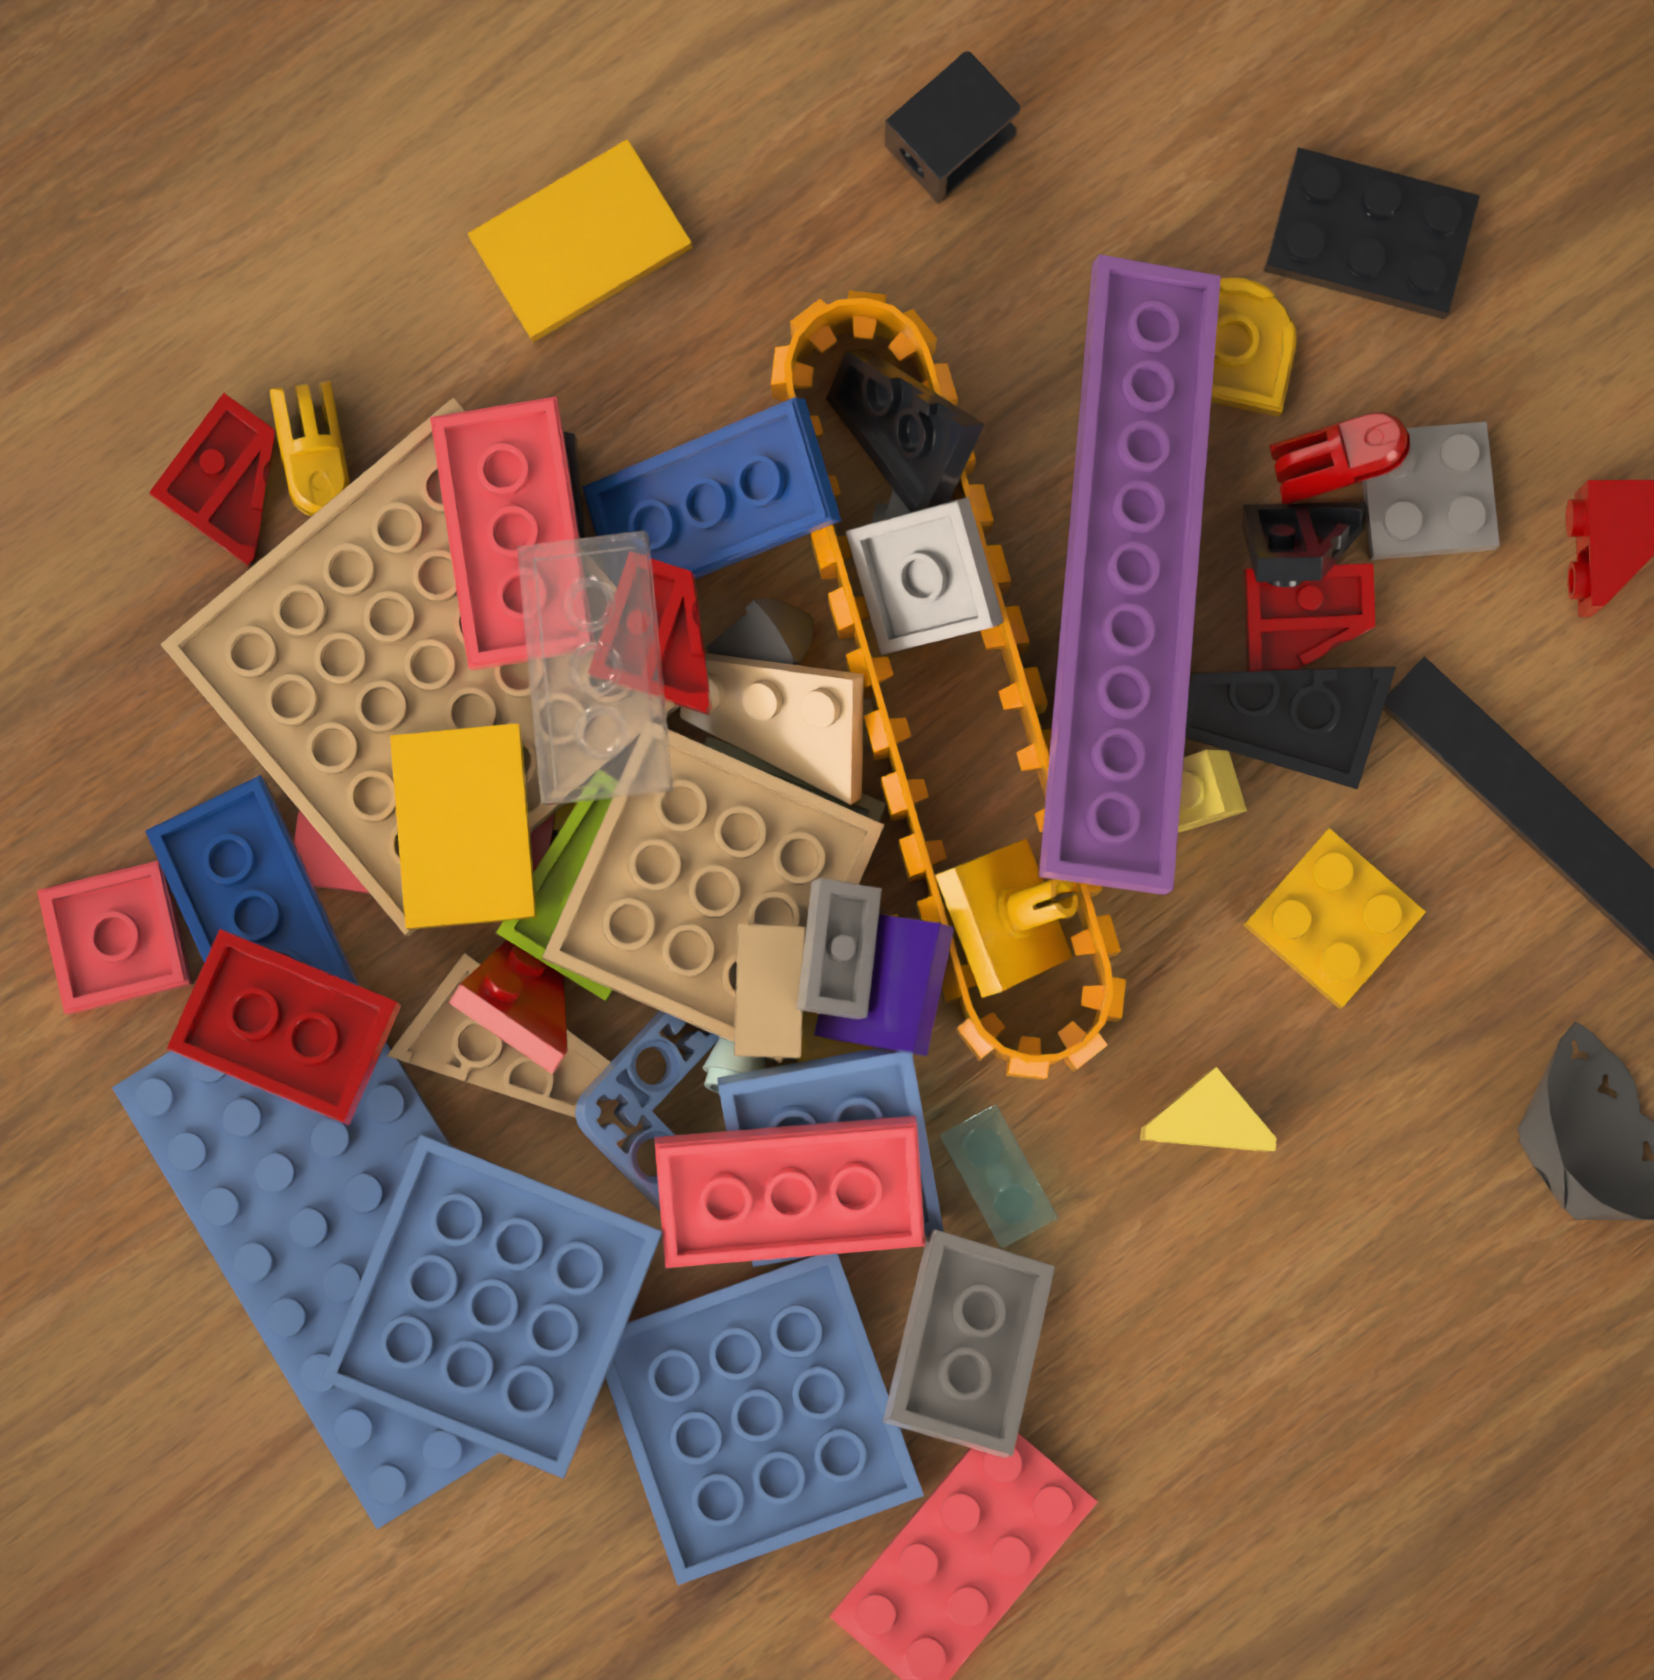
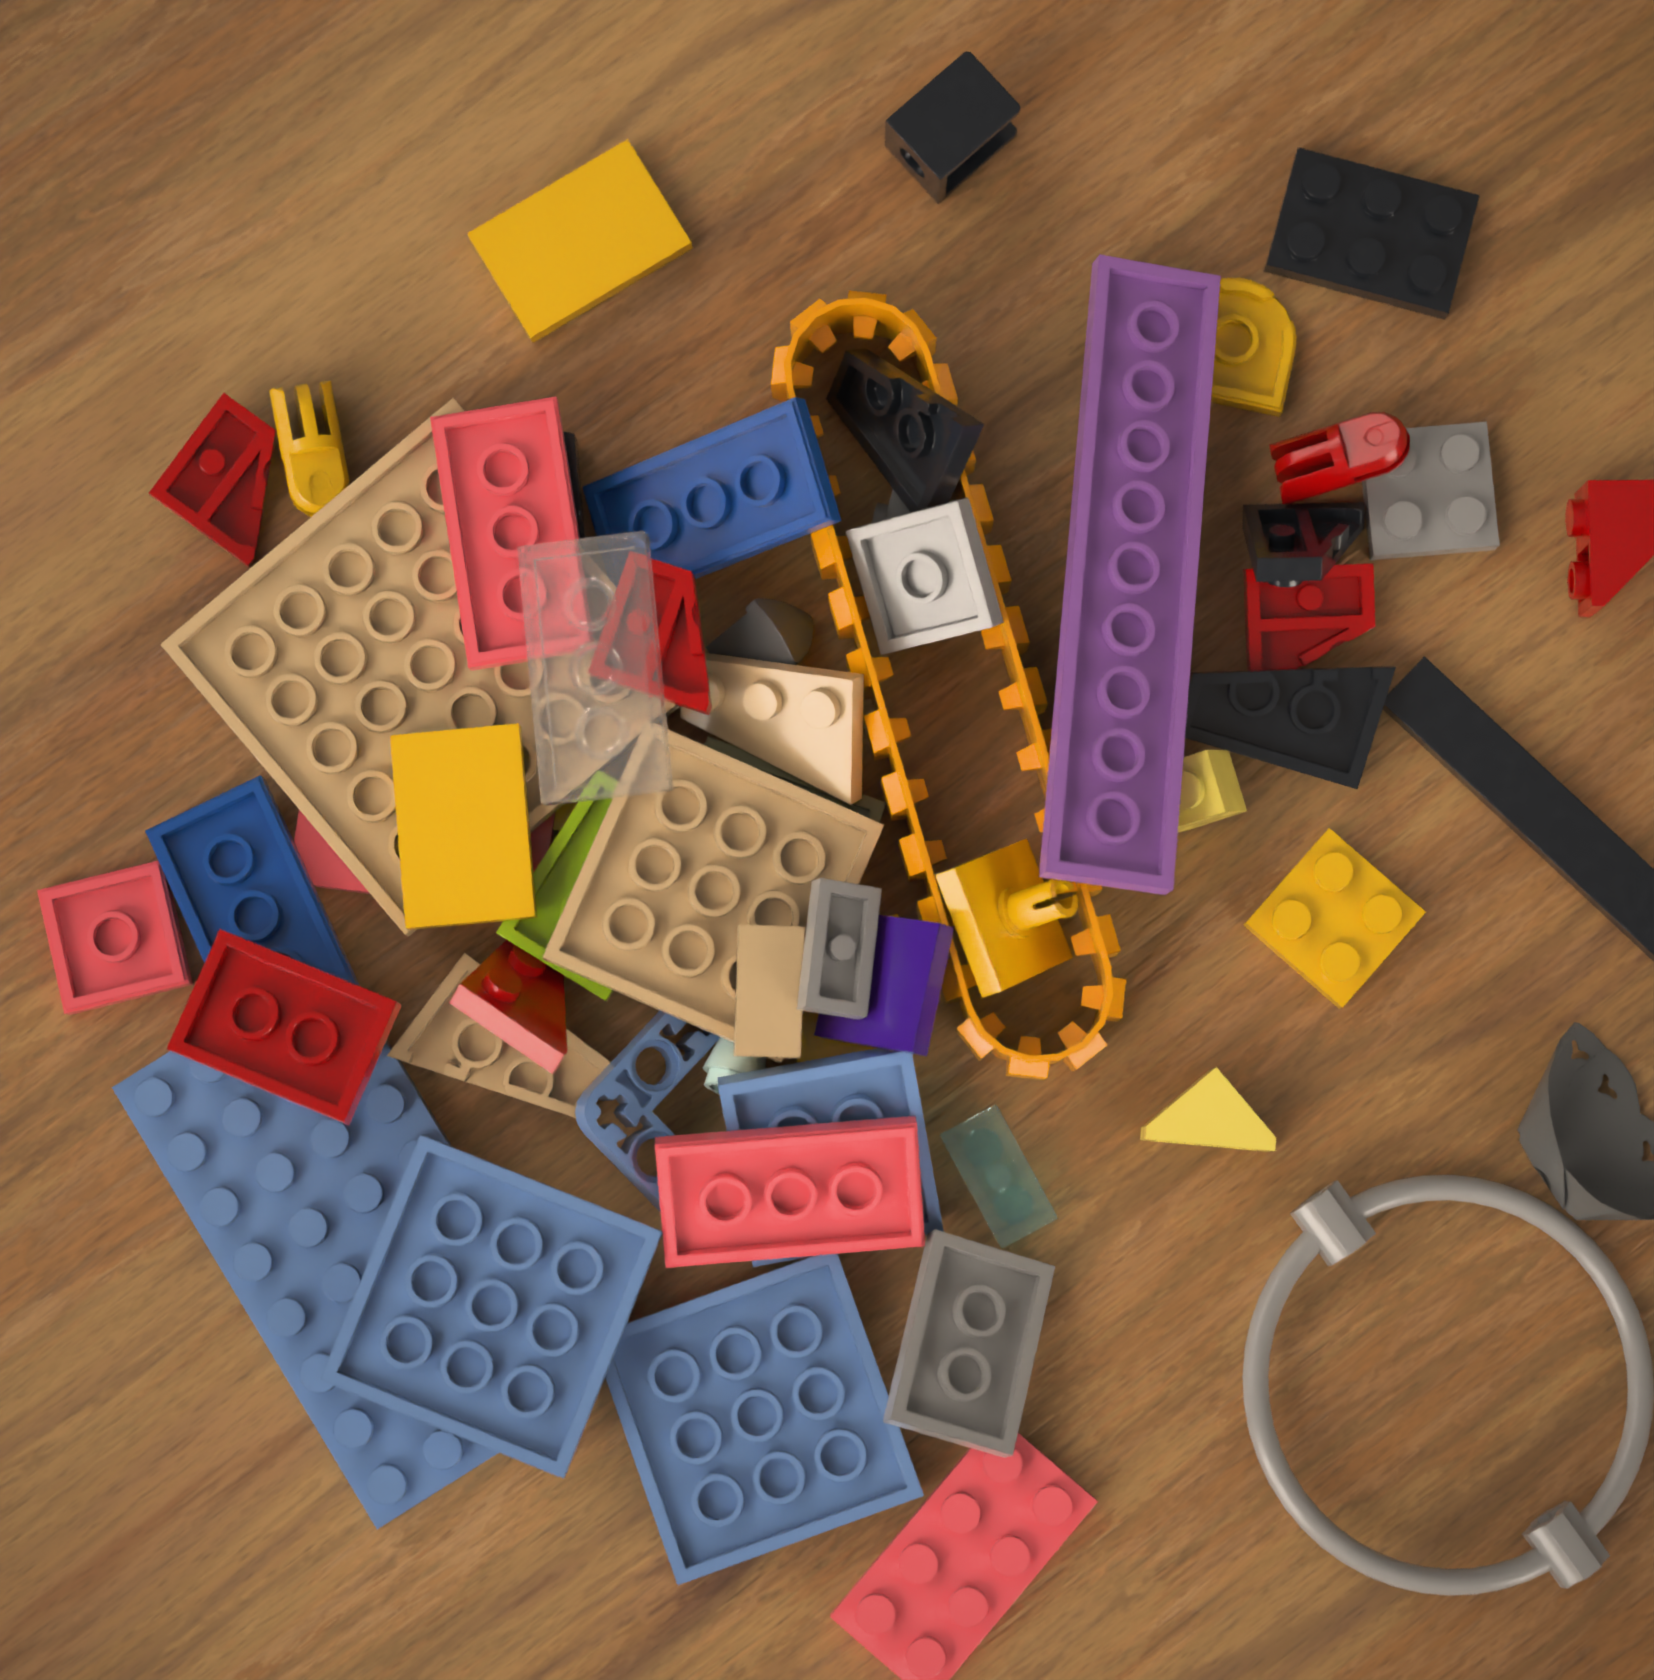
none -> light grey piece [1242,1175,1654,1596]

